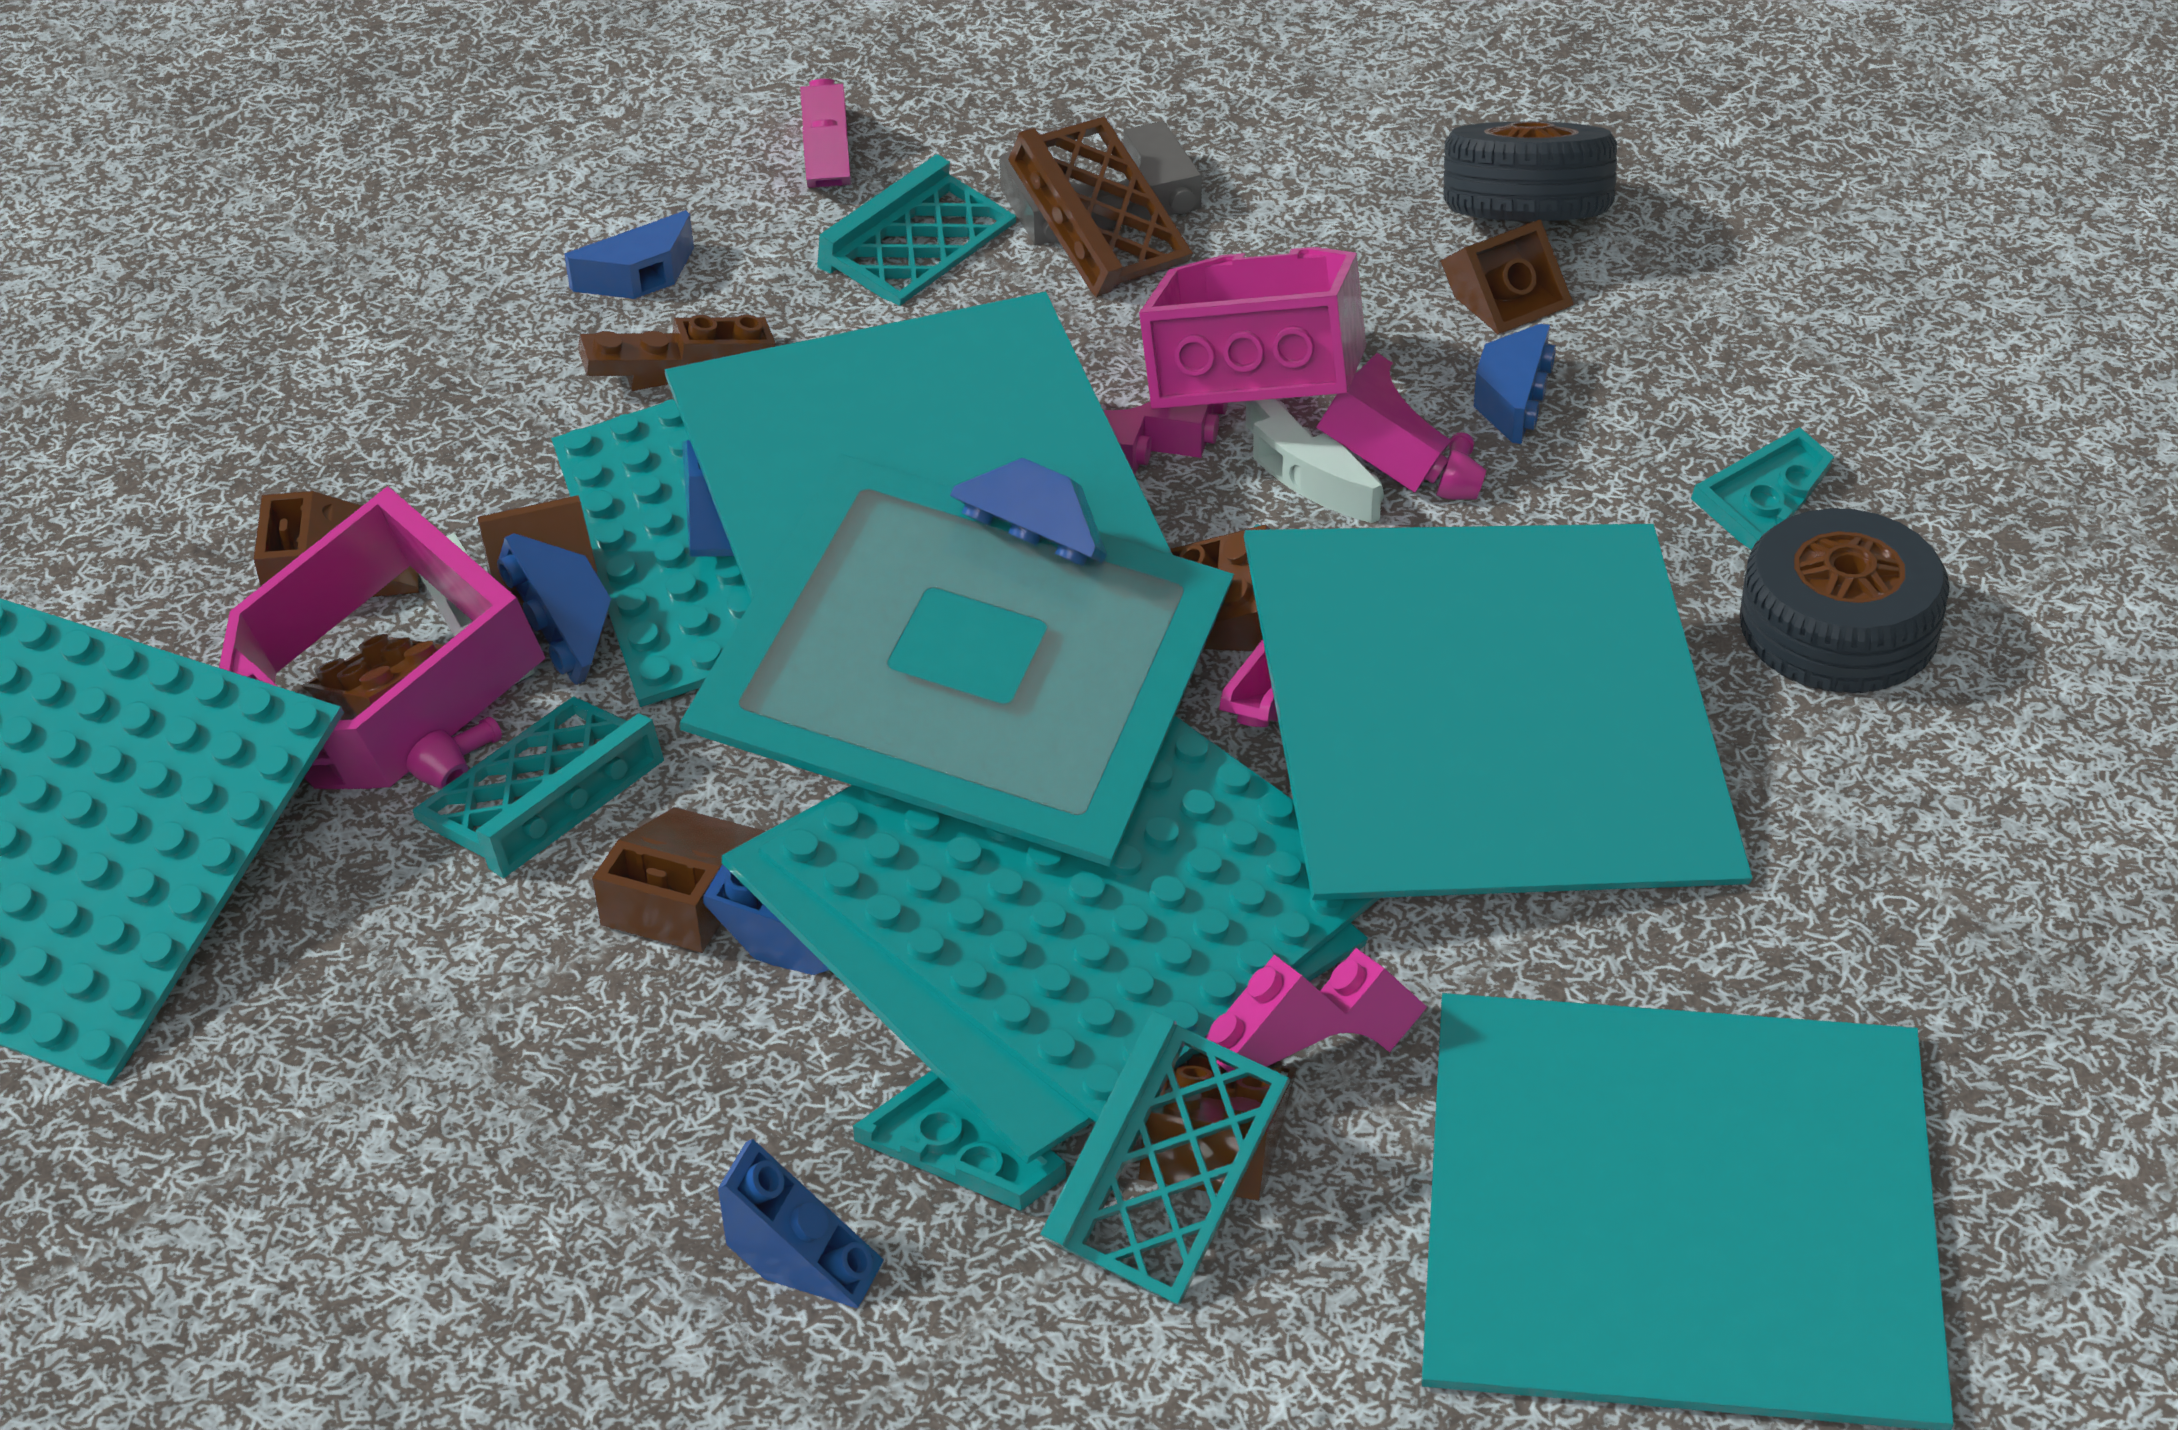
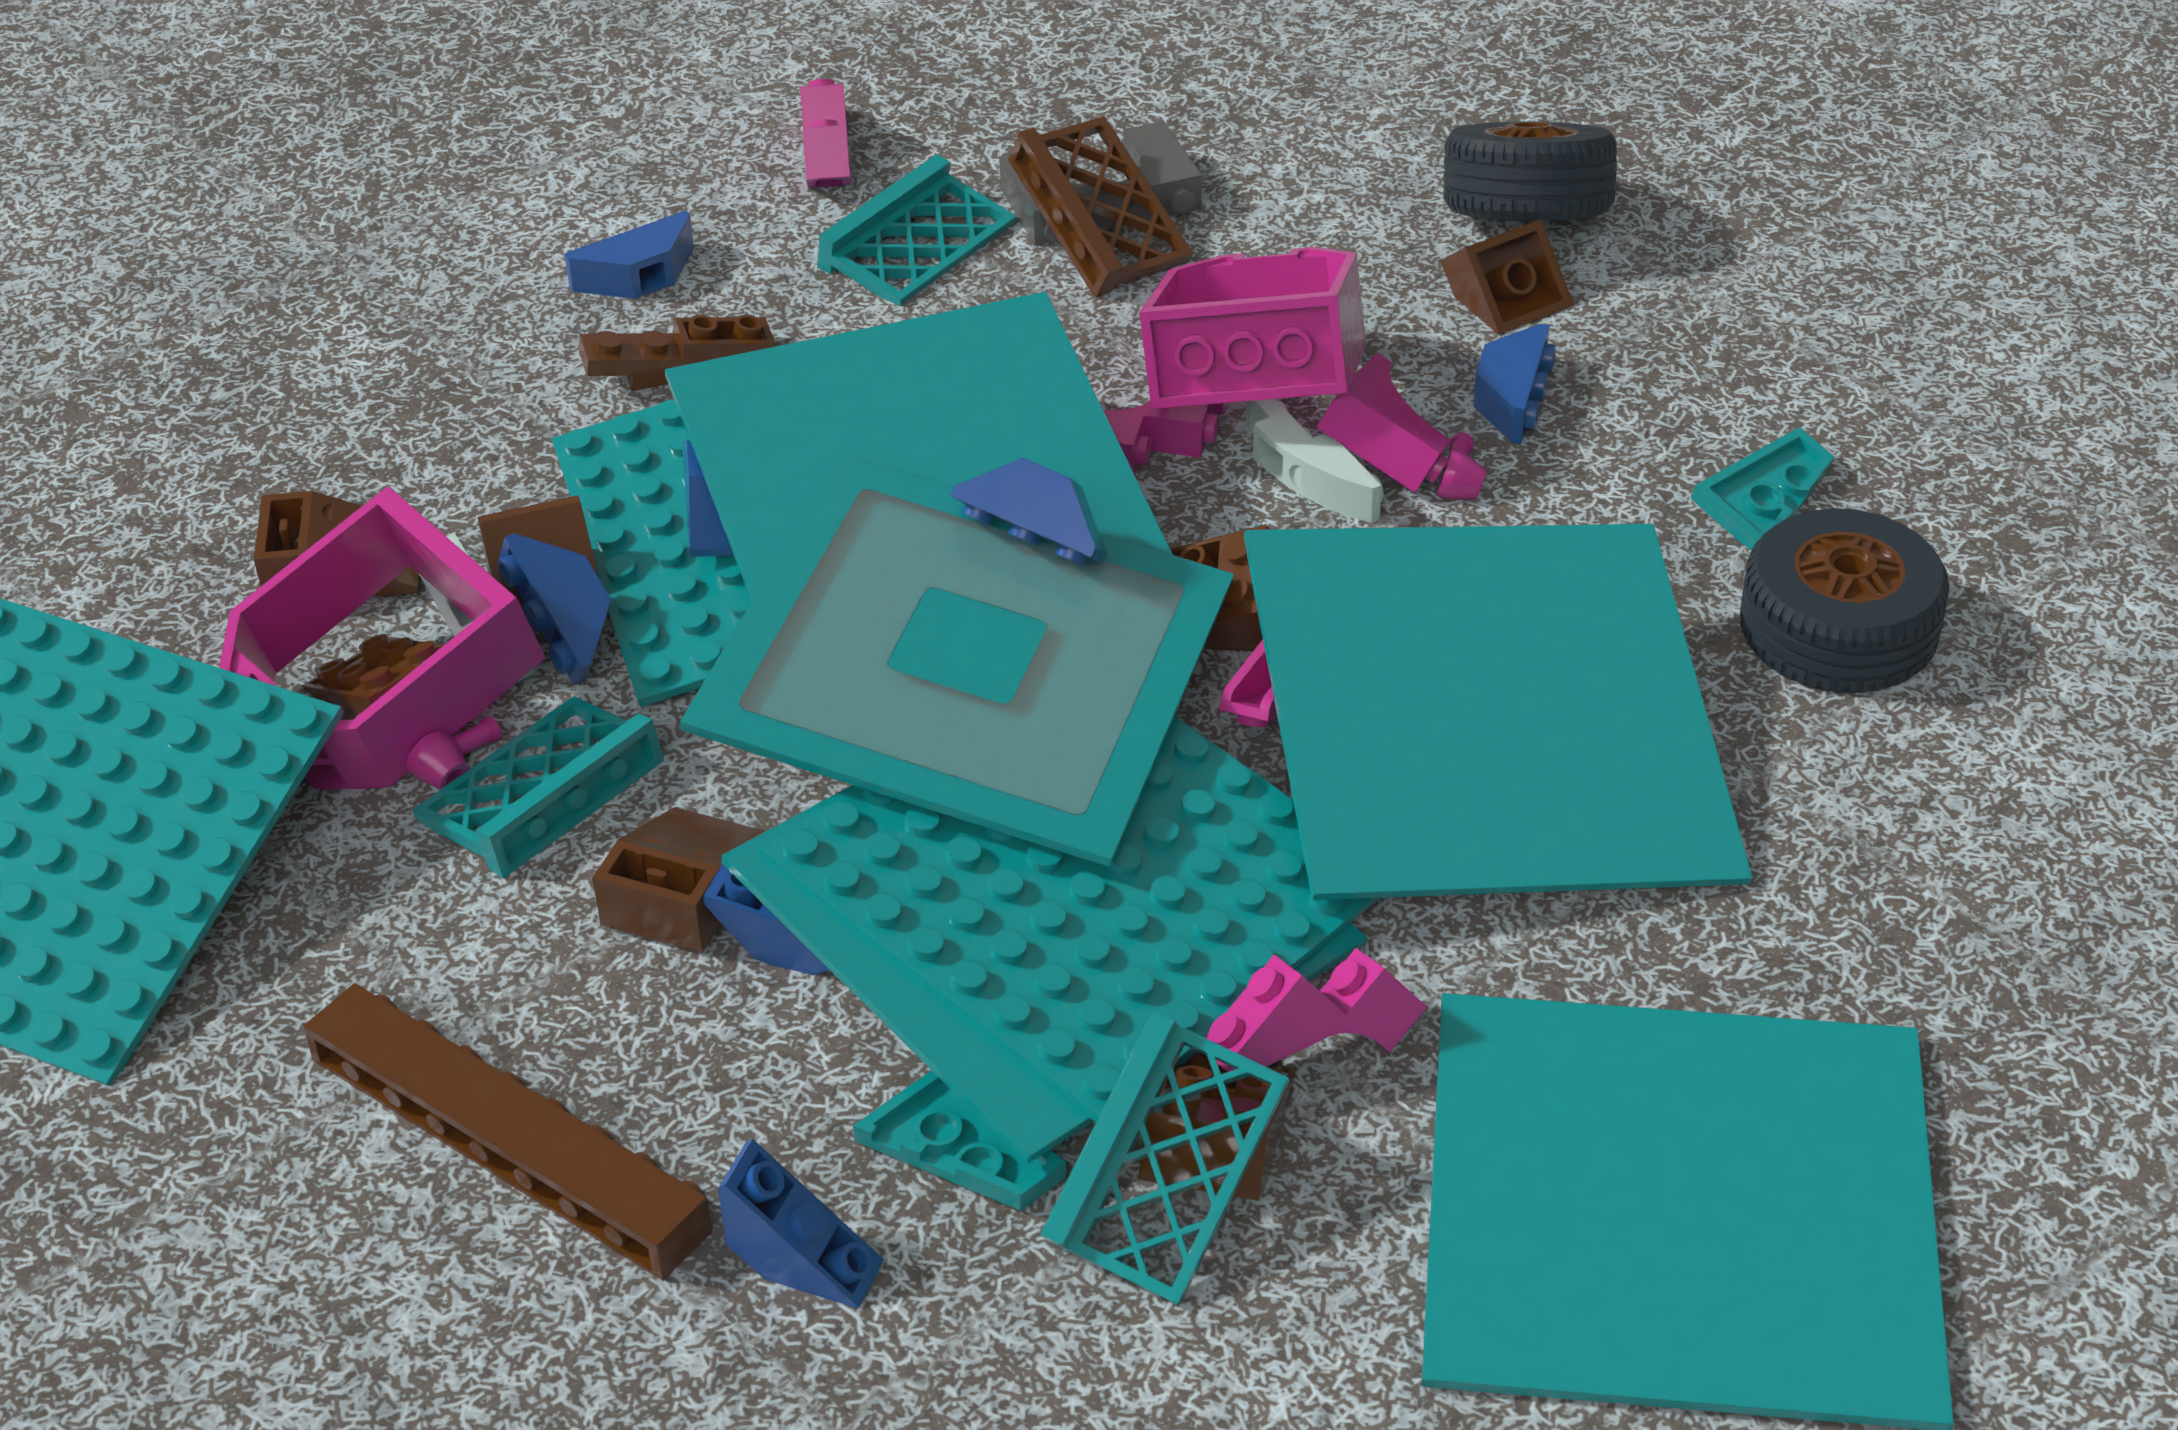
none -> reddish brown brick [303,983,712,1281]

